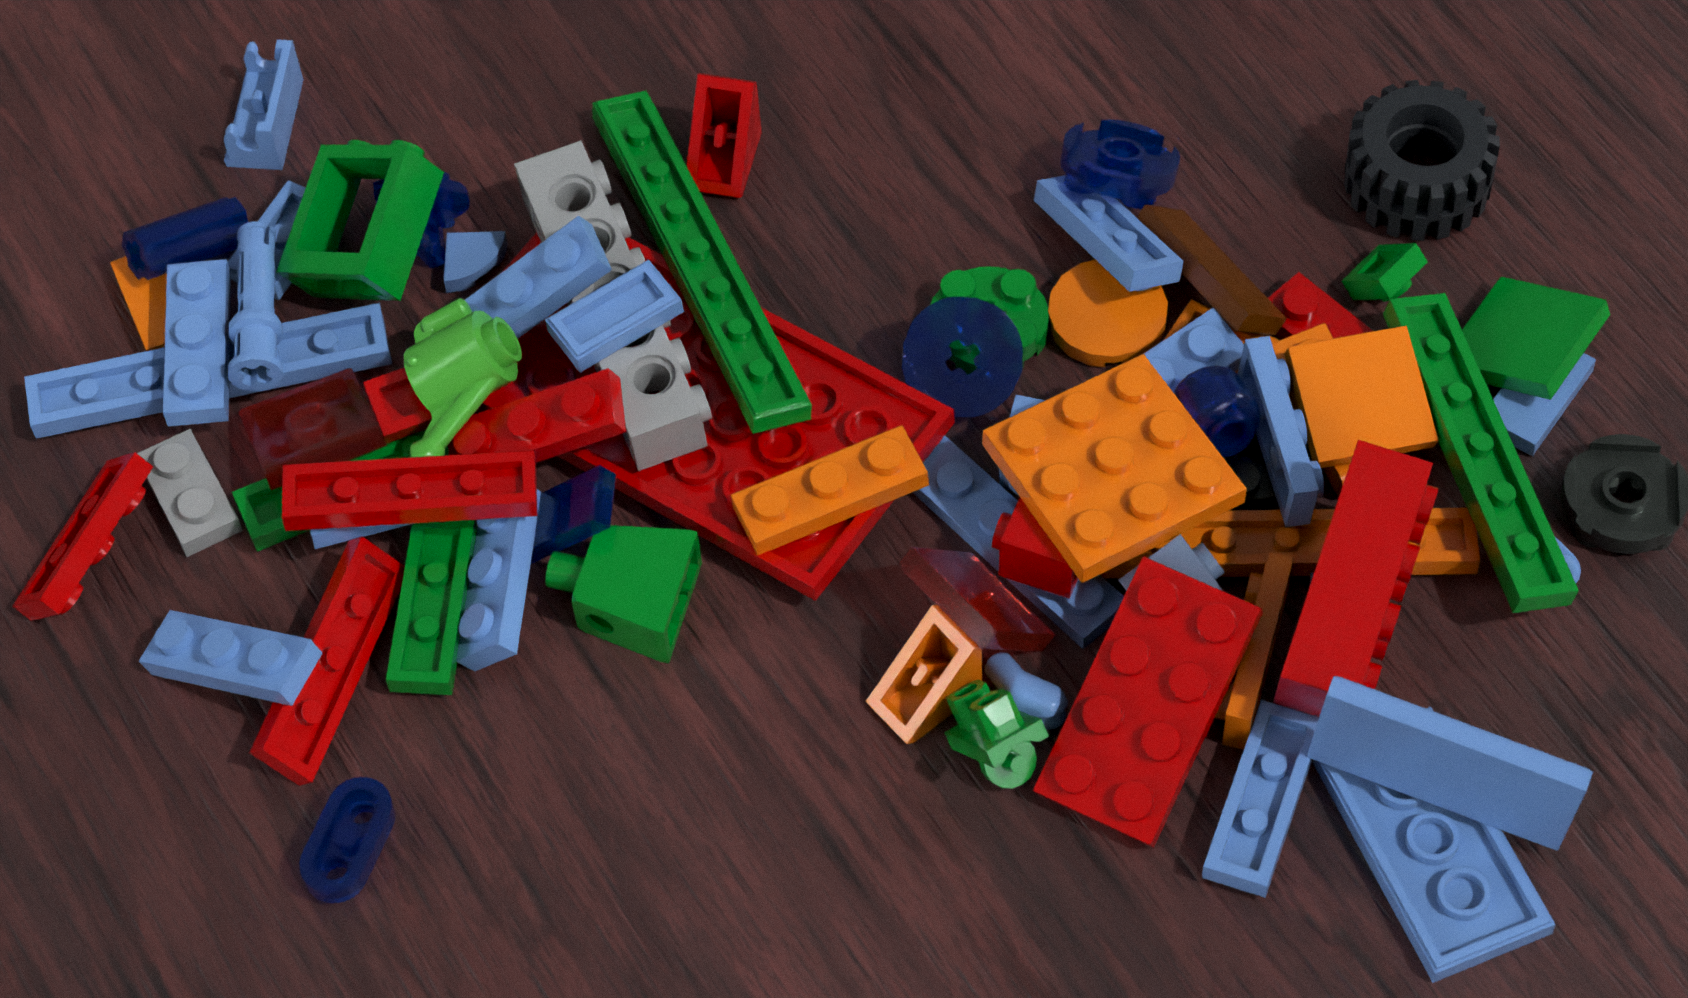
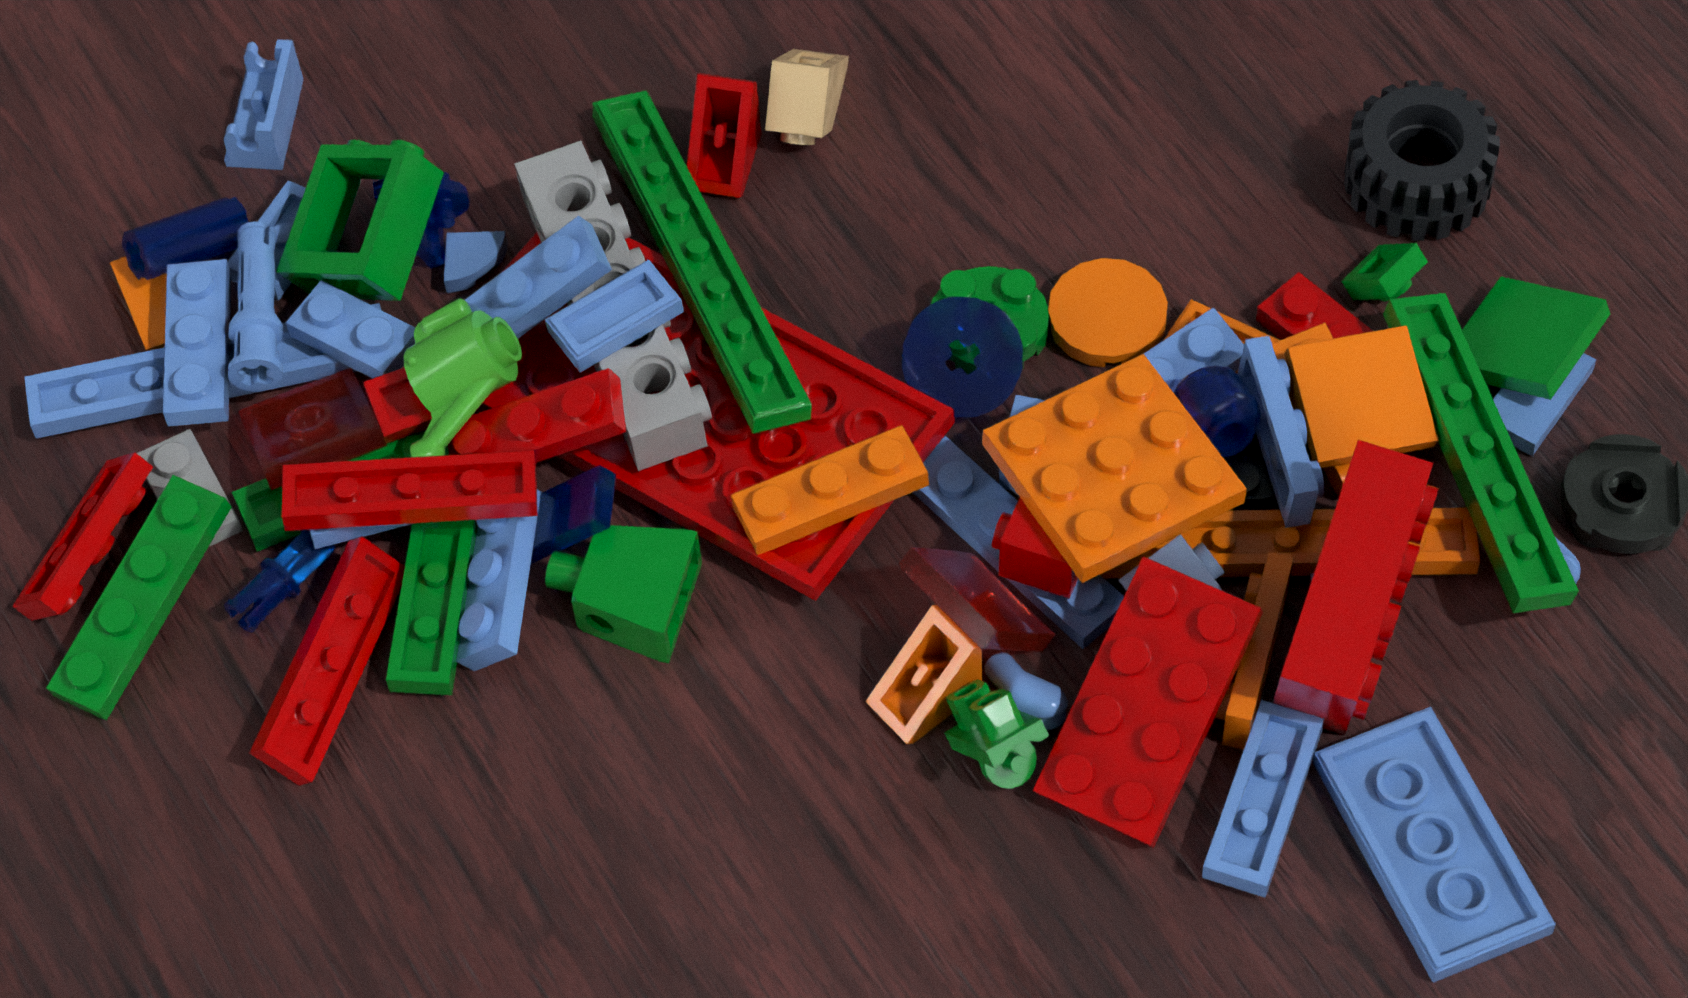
medium blue plate [139,610,322,706] -> none
clear blue plate [299,777,396,903] -> none
medium blue plate [1034,172,1184,292] -> none
clear blue plate [1060,119,1180,209] -> none
reddish brown tile [1137,204,1287,335] -> none
medium blue tile [1307,676,1593,851] -> none
none -> green plate [46,475,232,721]
none -> clear blue axle [224,530,335,633]
none -> medium blue plate [286,280,415,379]
none -> tan slope [765,49,849,145]

